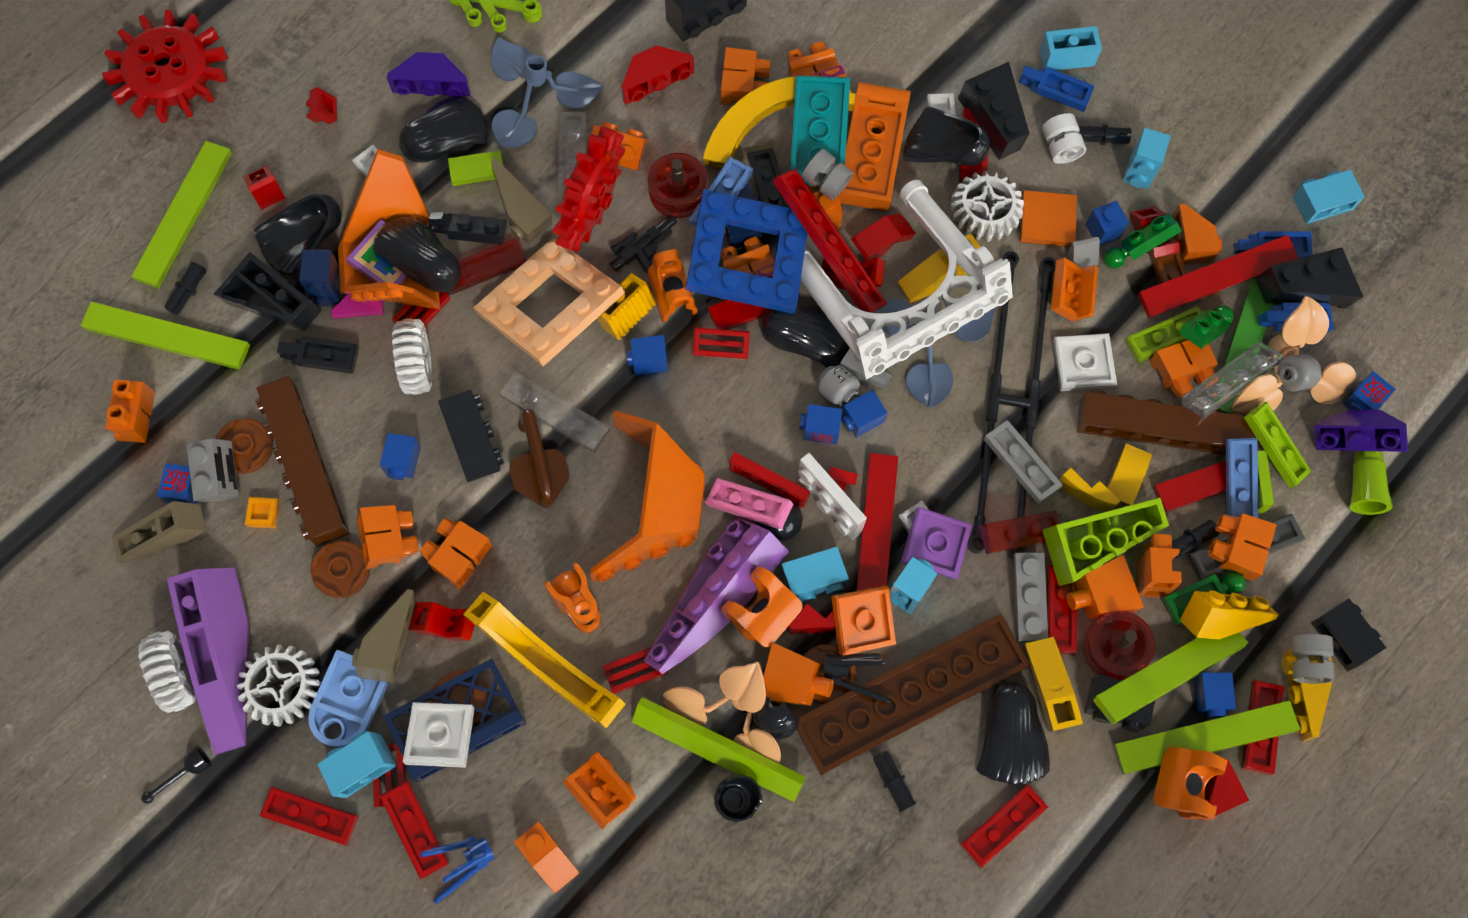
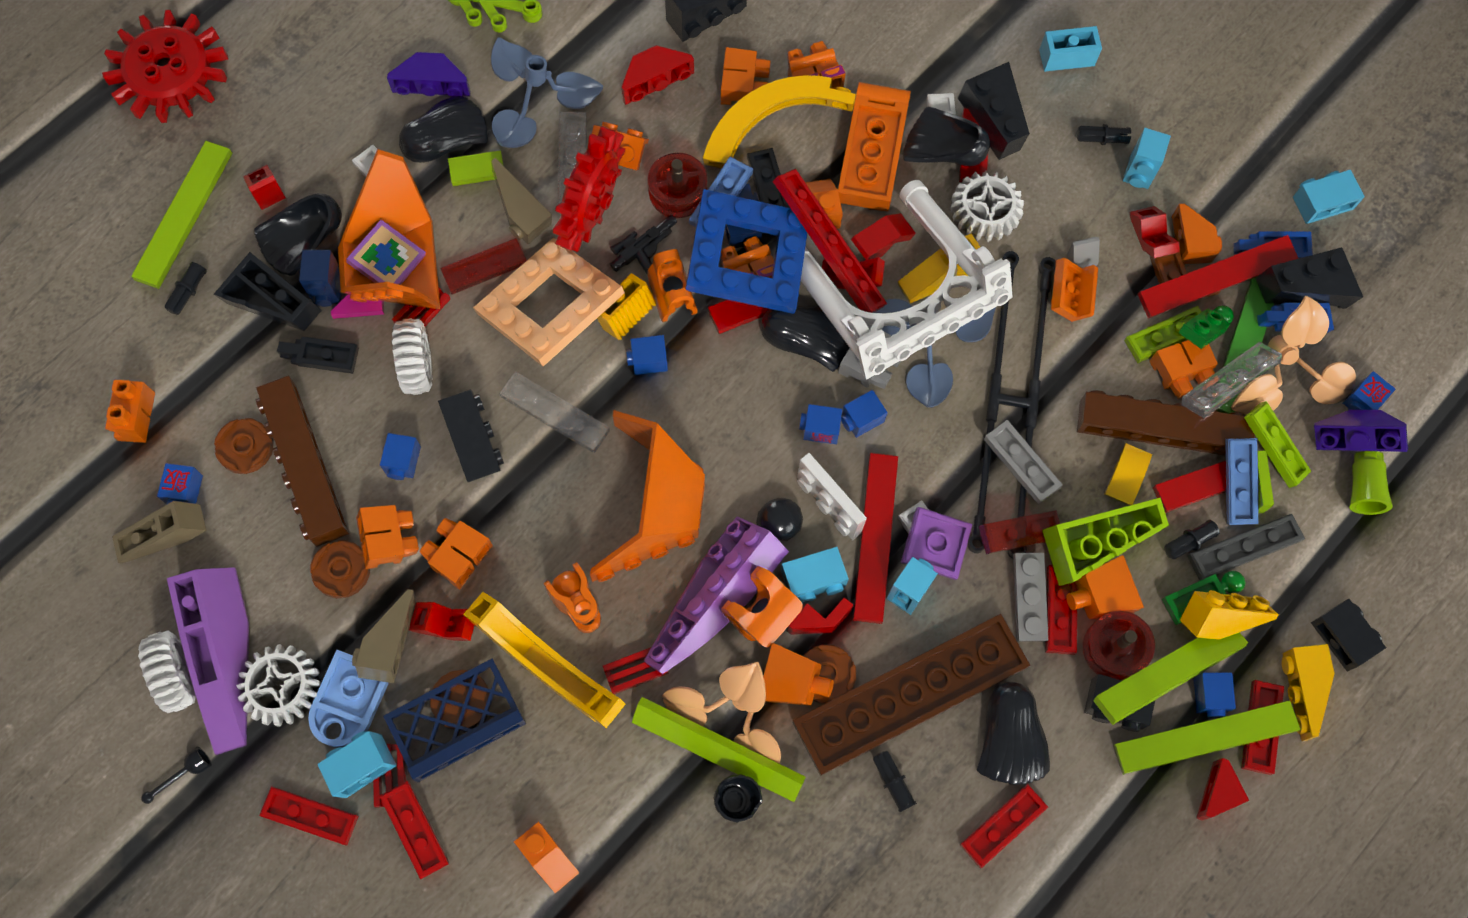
lime tile [80,302,250,370] -> none
light grey brick [186,438,239,503] -> none
light orange tile [244,497,280,529] -> none
red tile [306,87,337,124] -> none
black hair [373,216,461,293] -> none
white tile [403,702,475,768] -> none
blue plant [420,835,495,904] -> none
black hinge [429,212,507,245] -> none
reddish brown piece [510,409,569,508] -> none
orange bracket [563,752,636,830] -> none
red tile [693,327,750,359] -> none
bright pink tile [705,478,793,530] -> none
red tile [729,452,810,508] -> none
black hair [753,697,799,740] -> none
teal tile [790,76,850,186] -> none
light grey wheel [801,148,854,201] -> none
light grey head [818,365,860,407] -> none
black plant [824,653,890,703] -> none
red tile [829,467,858,491] -> none
orange tile [831,585,896,656] -> none
blue hinge [1019,66,1095,112] -> none
orange tile [1020,190,1077,247] -> none
yellow slope [1024,637,1083,731] -> none
white wheel [1042,113,1087,164] -> none
white tile [1053,333,1117,391] -> none
yellow slope [1059,468,1120,512] -> none
blue brick [1085,200,1129,246] -> none
green plate [1103,213,1182,269] -> none
orange hips [1136,534,1182,598] -> none
orange piece [1153,747,1228,820] -> none
orange hips [1207,514,1277,581] -> none
light grey head [1277,354,1321,392] -> none
light grey wheel [1292,634,1335,684] -> none

